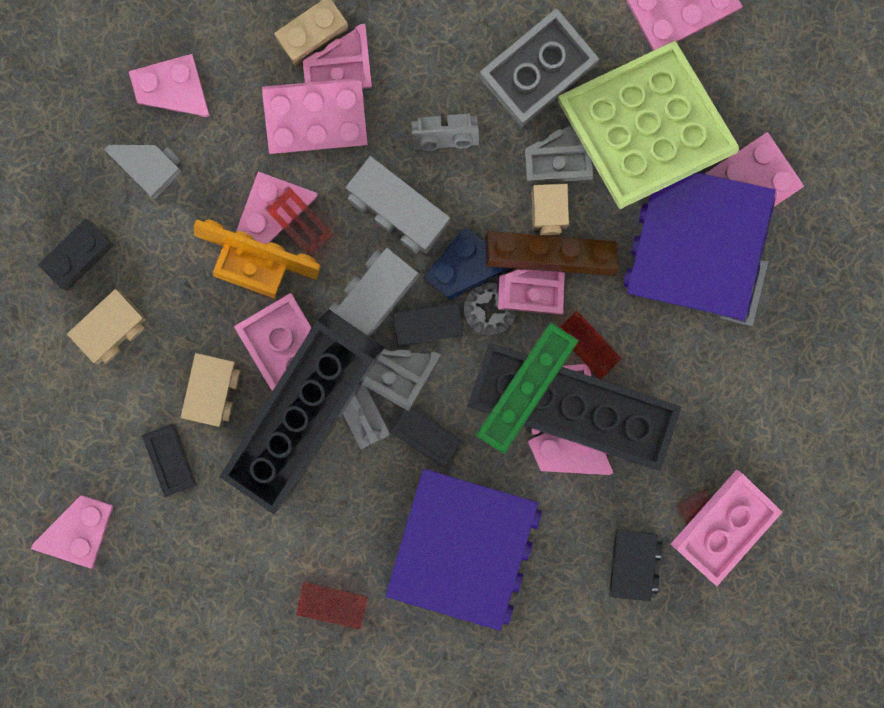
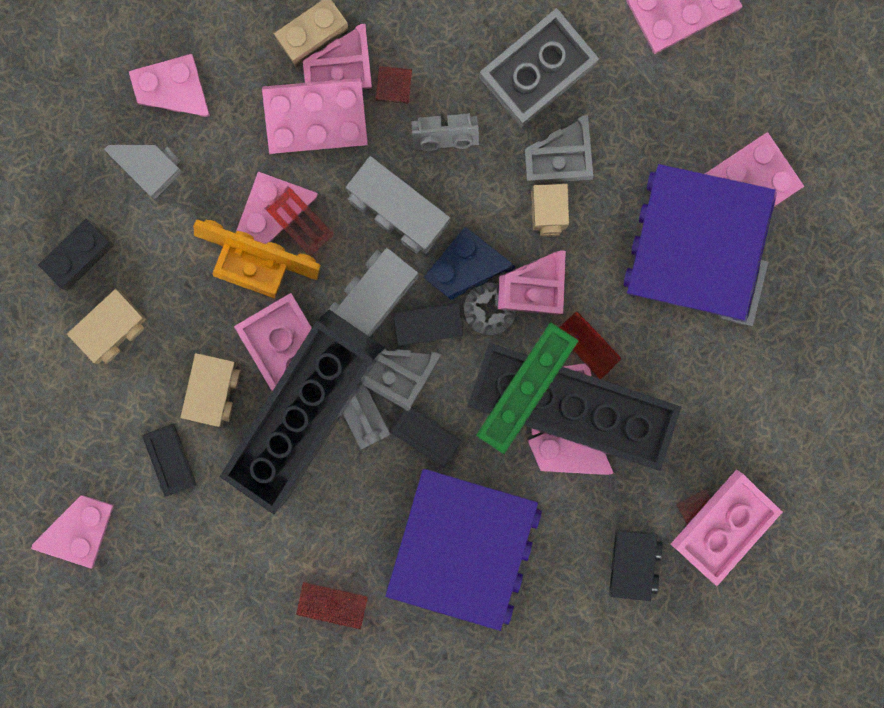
reddish brown plate [485,231,619,276] -> none
yellowish green plate [558,41,739,209] -> none
none -> clear red plate [376,66,412,104]

